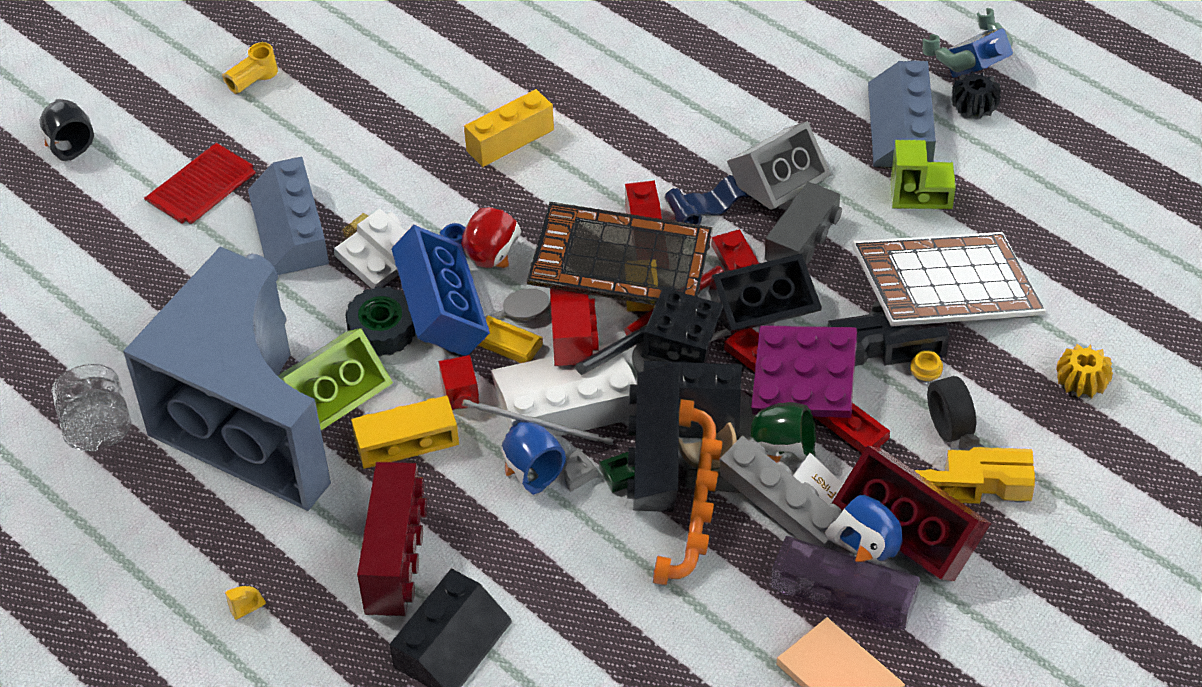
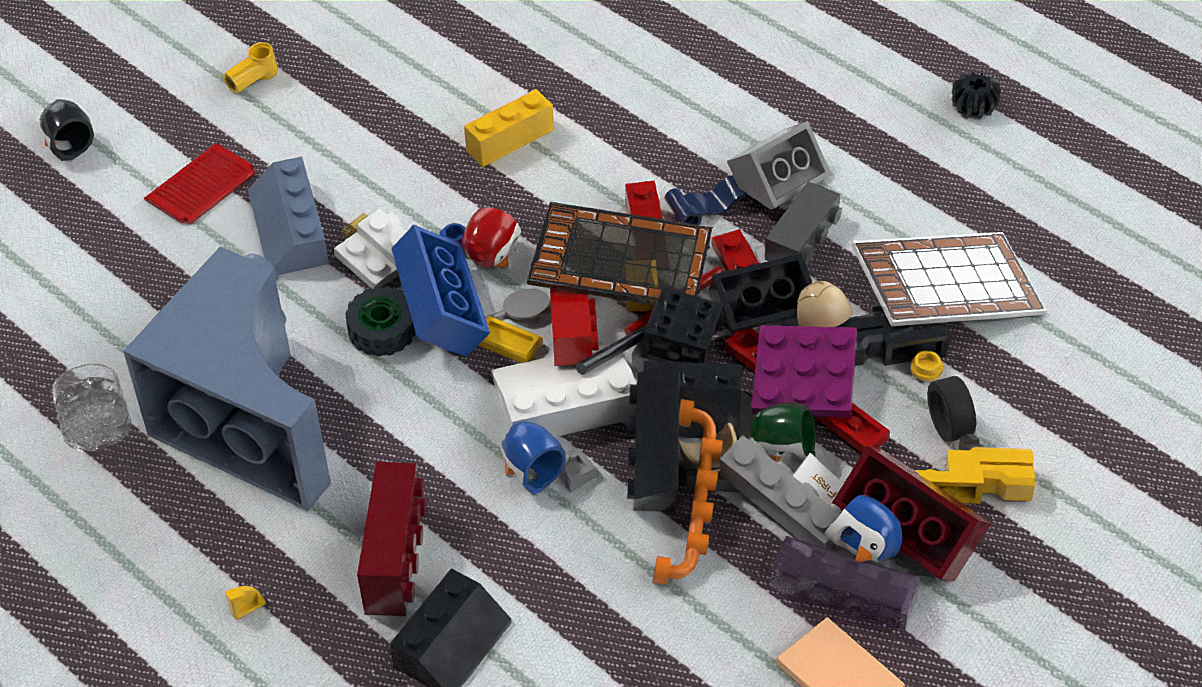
lime slope [278,328,393,430] -> none
yellow brick [351,395,459,469] -> none
red brick [438,355,479,410] -> none
light grey piece [462,399,613,445] -> none
dark green tile [599,452,634,493] -> none
sand blue slope [868,61,936,167] -> none
lime brick [890,140,956,209] -> none
torso [923,8,1013,78] -> none
yellow gear [1056,344,1113,398] -> none
none -> tan helmet [797,281,853,327]

